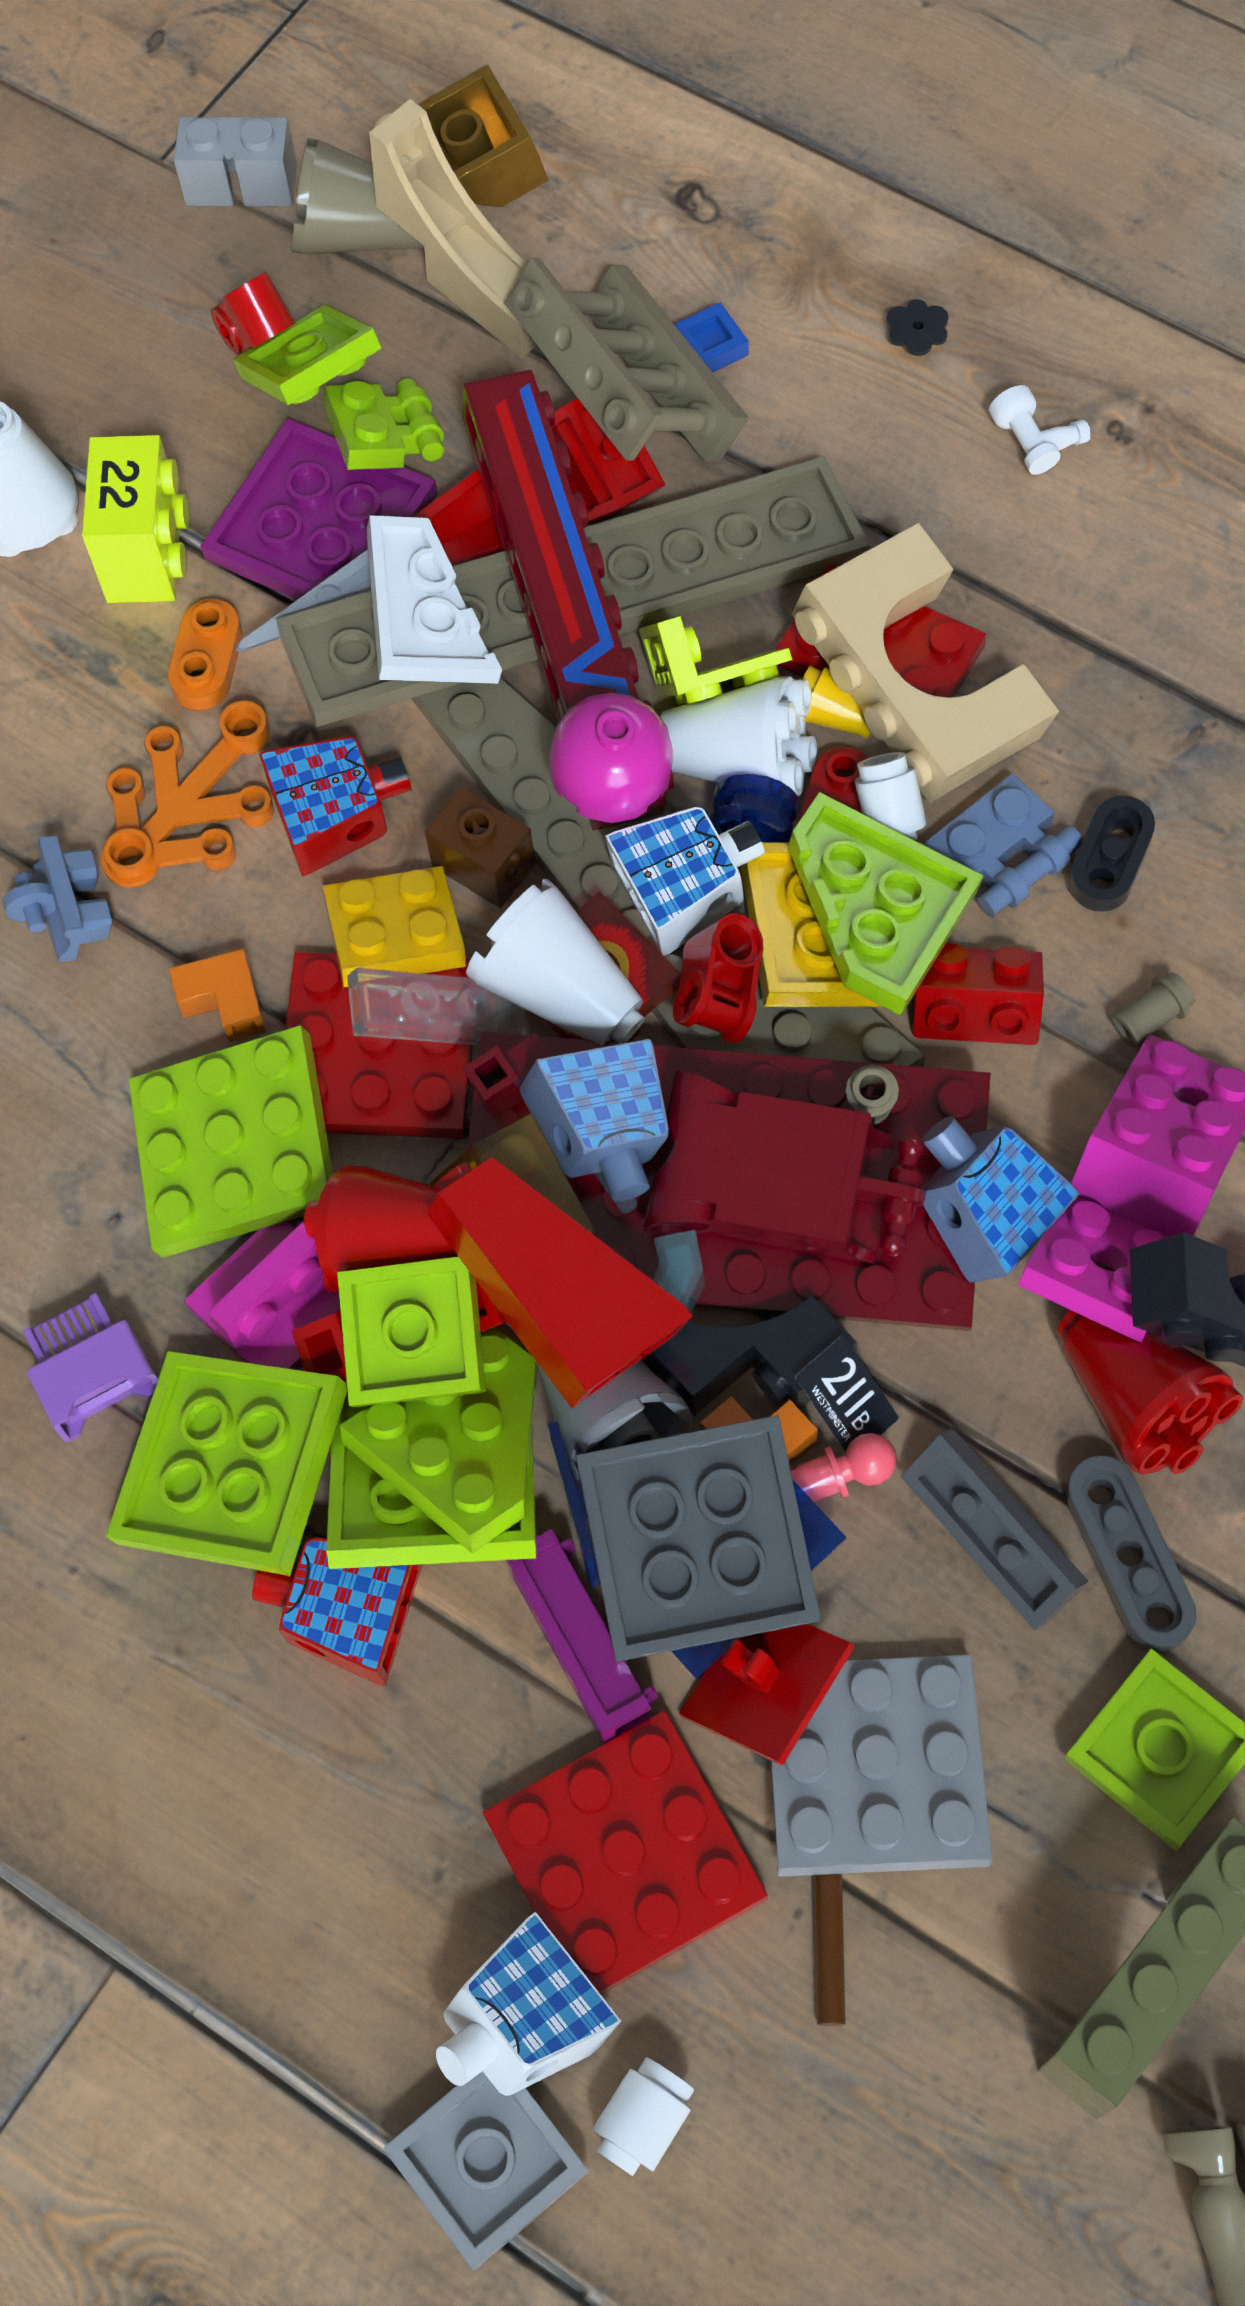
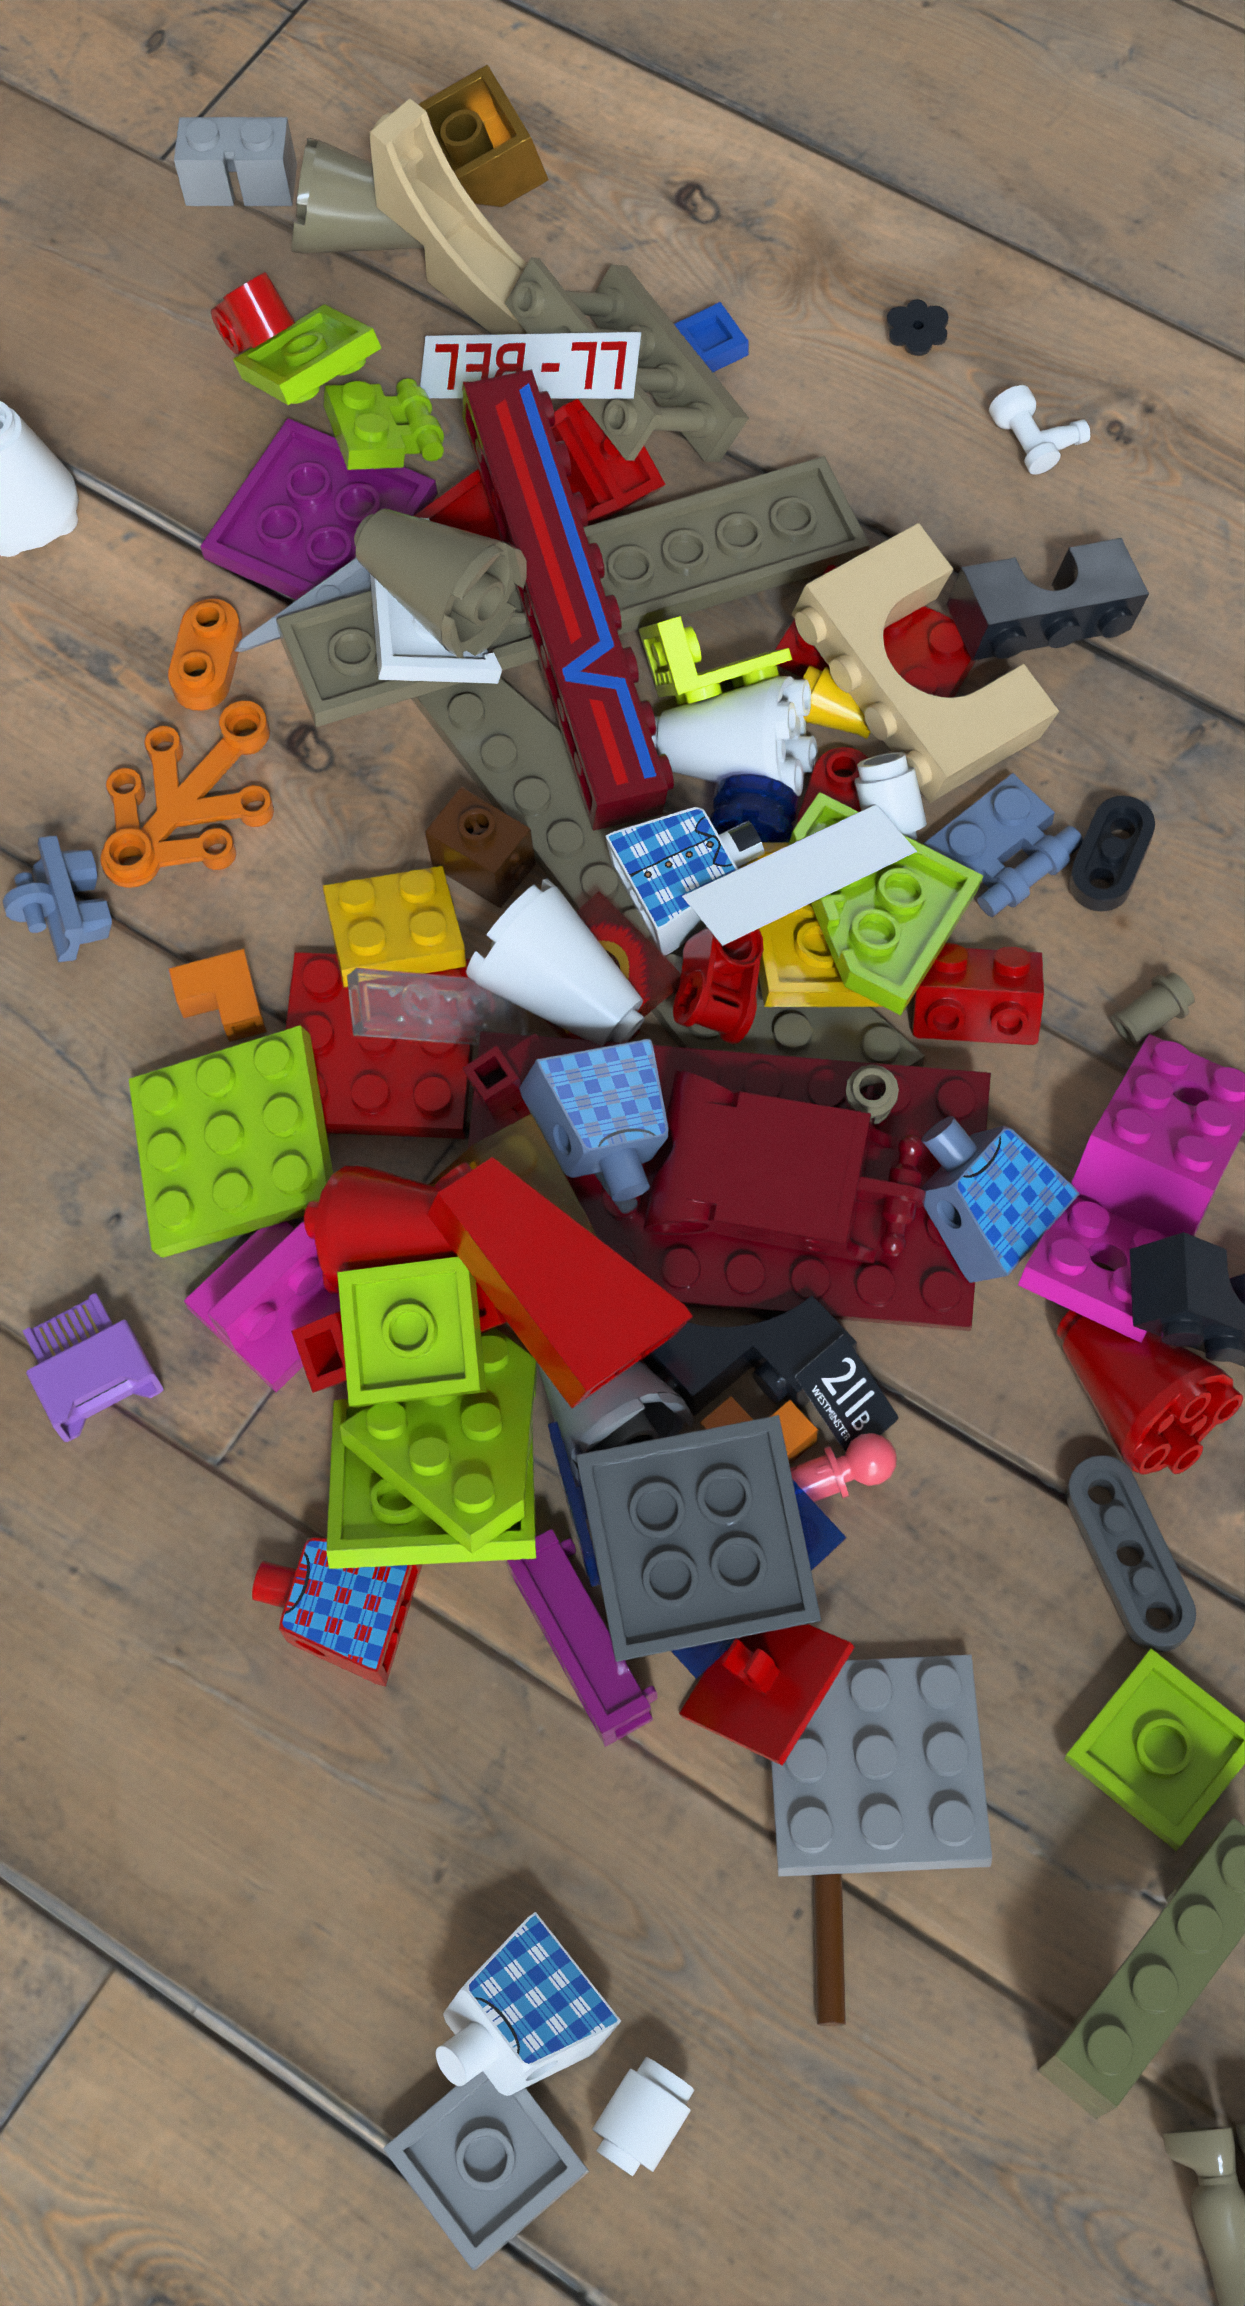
neon yellow brick [82,435,189,603] -> none
lime plate [105,1351,348,1576] -> none
torso [259,736,412,877] -> none
red plate [482,1710,768,1995] -> none
dark pink cylinder [548,693,674,823] -> none
clear light blue piece [652,1230,706,1313] -> none
dark grey plate [901,1428,1089,1630] -> none
none -> dark tan cone [354,509,527,658]
none -> white sticker [420,332,641,399]
none -> white sticker [682,805,917,946]
none -> black arch [946,538,1149,661]

